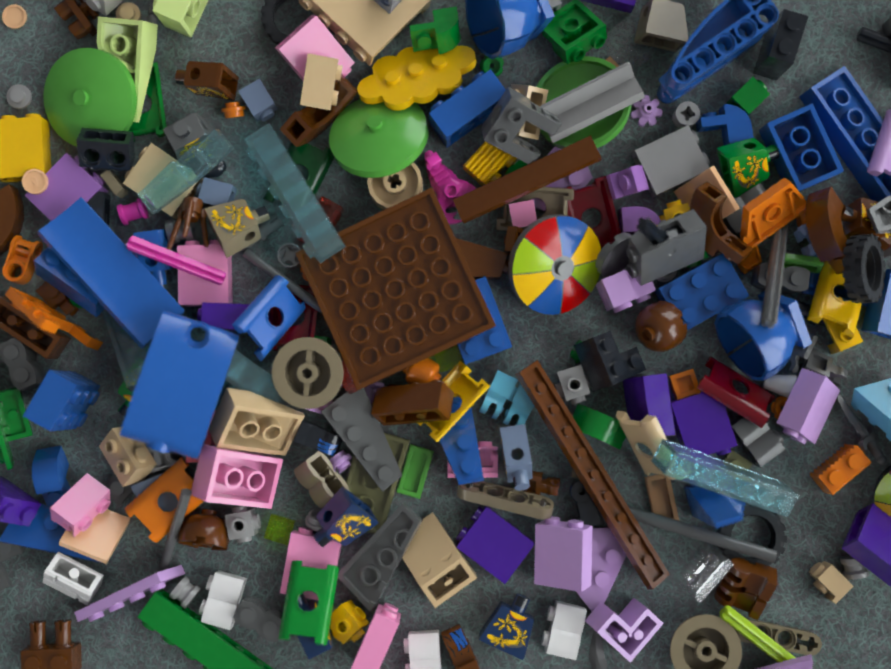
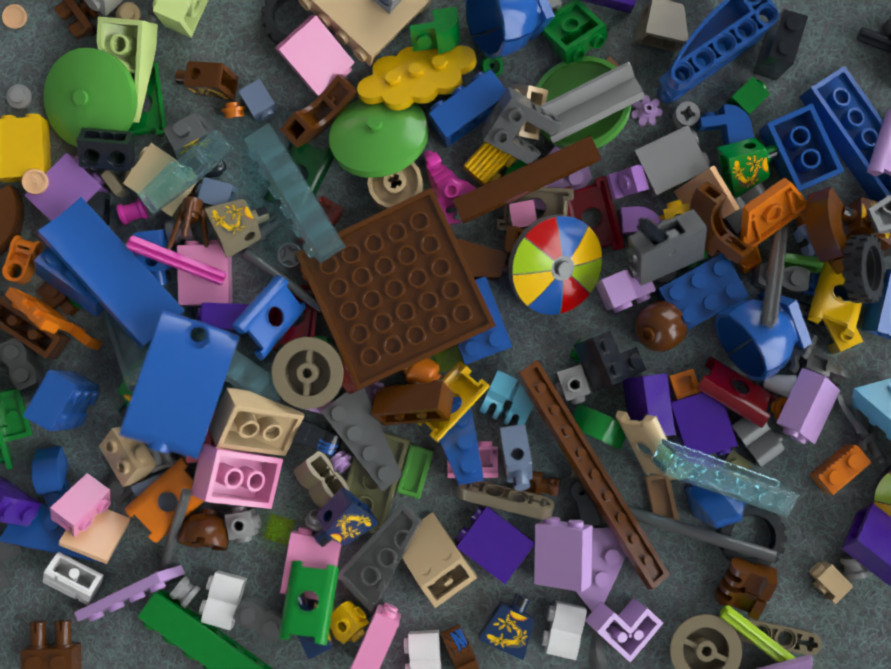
tan brick [300,53,343,110] -> none
dark grey tile [595,232,632,278] -> none
clear plate [672,542,734,603] -> none

